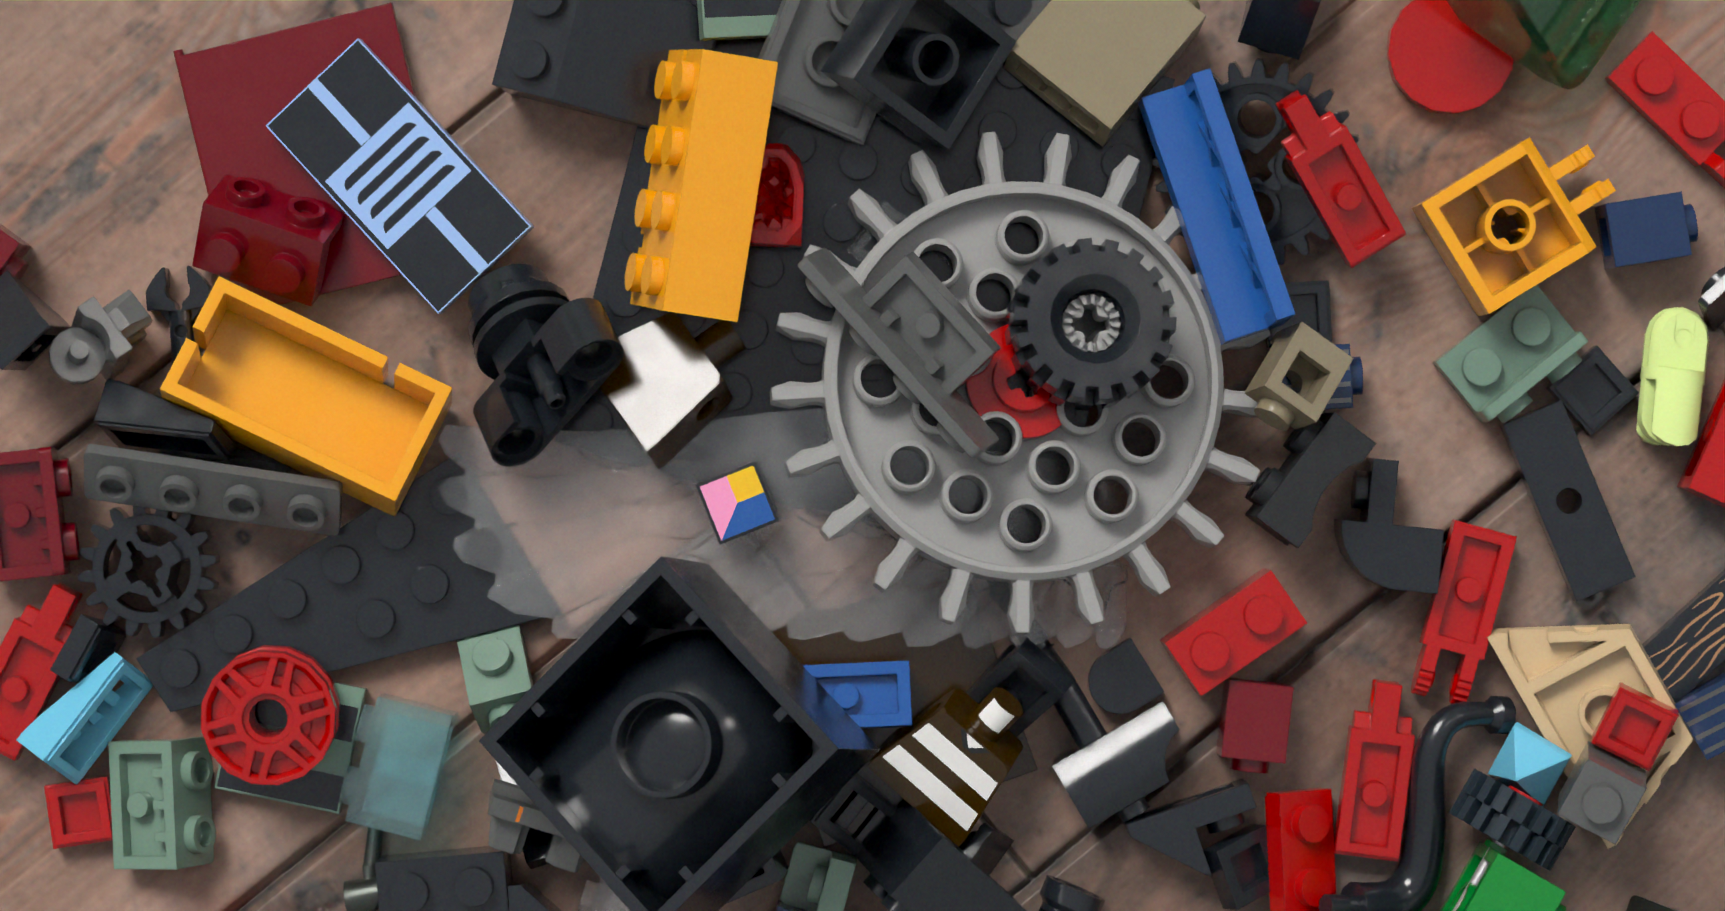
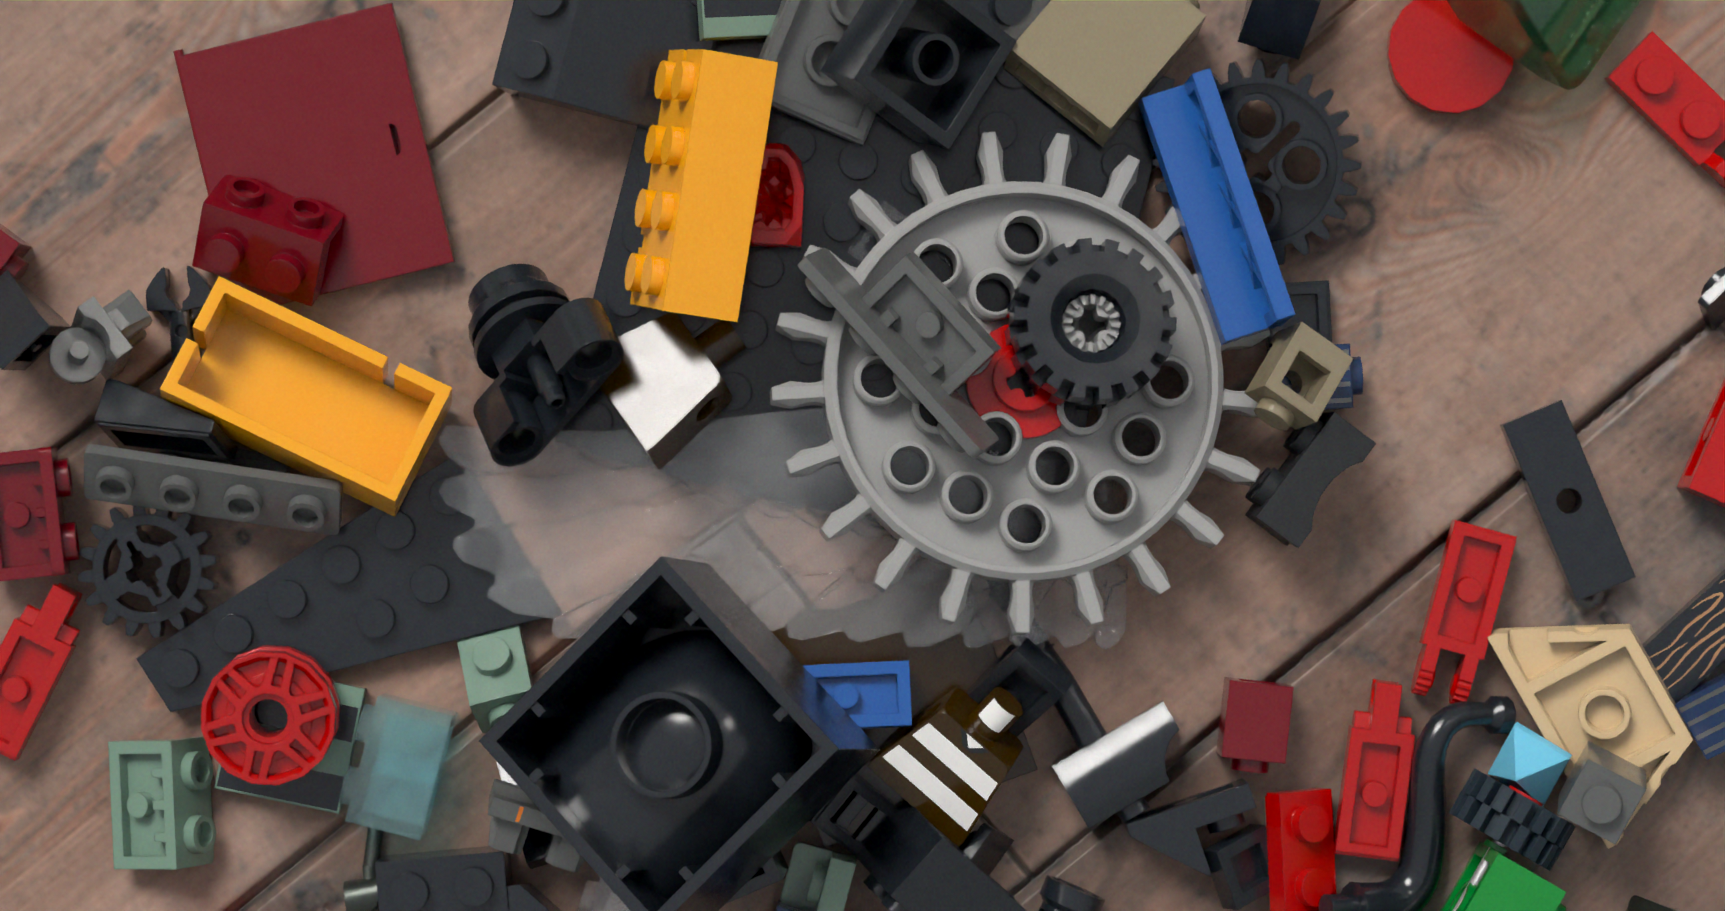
medium azure slope [16,652,153,785] -> none
red tile [44,775,112,849] -> none
black tile [50,614,126,683] -> none
black tile [266,38,534,314] -> none
tile [696,460,781,545] -> none
black tile [1088,637,1164,714] -> none
red brick [1160,568,1307,696] -> none
red hinge [1275,90,1406,268] -> none
black brick [1334,458,1444,594] -> none
light orange hinge [1412,137,1616,316] -> none
sand green bracket [1433,285,1588,424] -> none
black tile [1546,345,1639,435] -> none
red tile [1591,682,1679,771] -> none
dark blue brick [1594,191,1698,270] -> none
yellowish green arm [1636,307,1709,446] -> none

